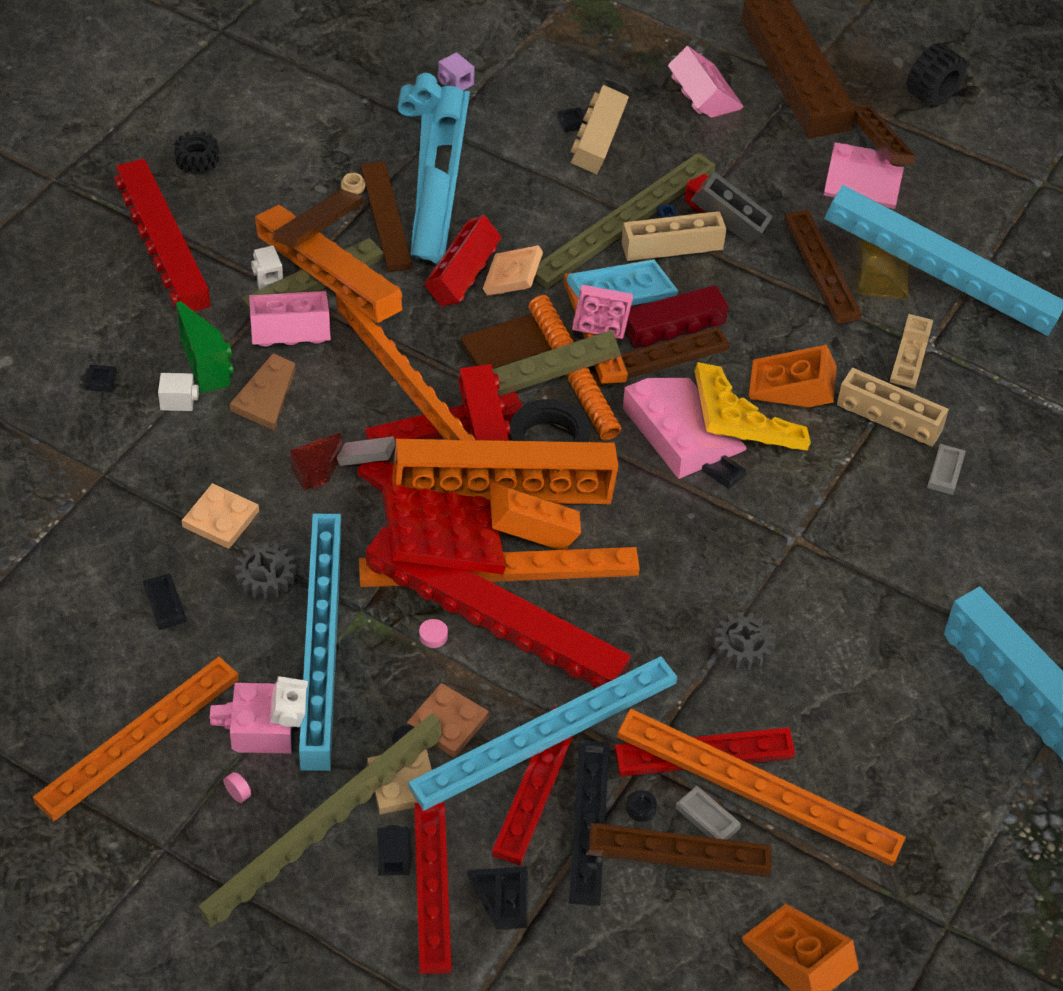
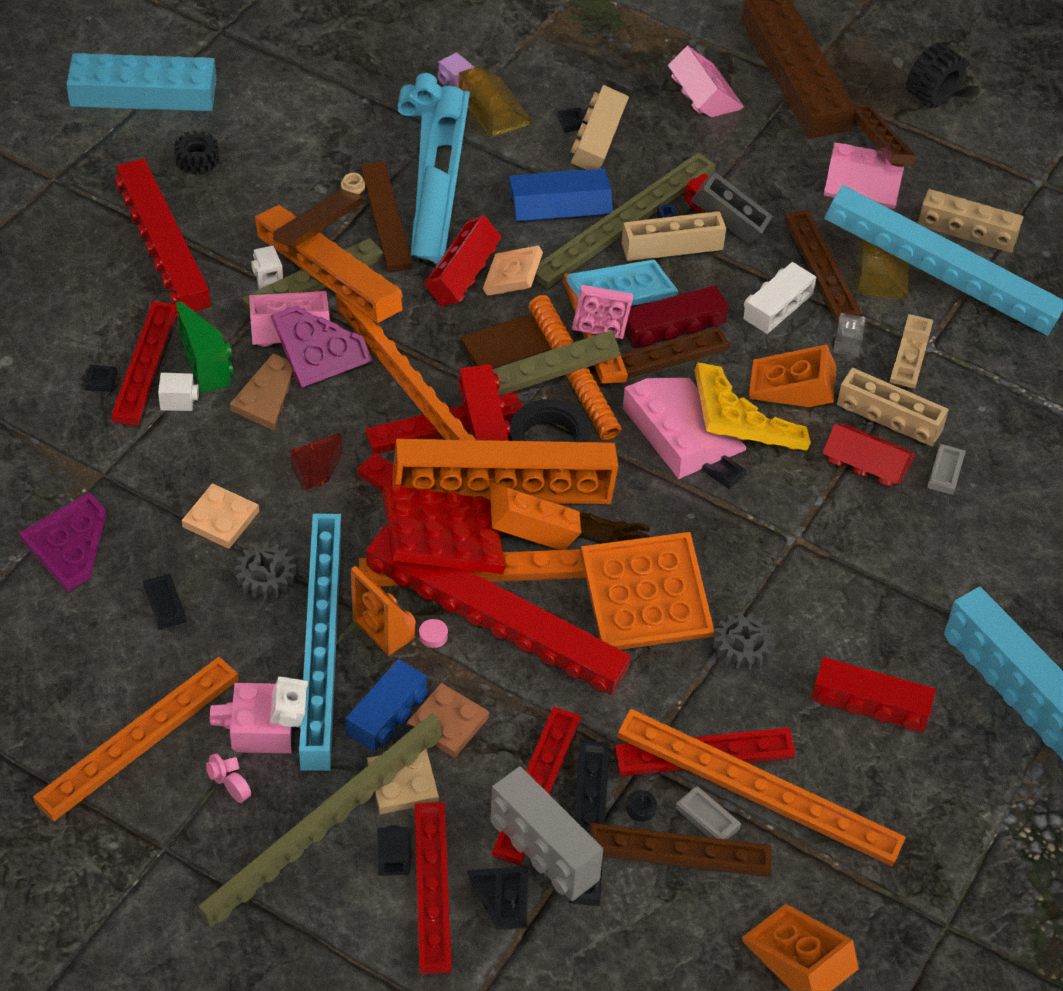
light grey tile [337,436,396,466] -> none
medium azure plate [408,656,677,811] -> none
none -> magenta plate [19,492,106,592]
none -> medium azure brick [67,53,216,111]
none -> red plate [111,301,177,426]
none -> bright pink plate [206,754,240,784]
none -> magenta plate [270,305,373,389]
none -> blue brick [346,659,428,752]
none -> orange slope [351,566,416,656]
none -> clear yellow slope [459,66,532,137]
none -> light grey brick [490,766,603,901]
none -> blue slope [509,168,613,222]
none -> dark brown arm [577,510,650,544]
none -> orange plate [580,532,715,650]
none -> white brick [743,262,816,334]
none -> red brick [811,657,936,732]
none -> red slope [823,423,917,487]
none -> clear brick [833,313,866,357]
none -> tan brick [918,189,1024,253]

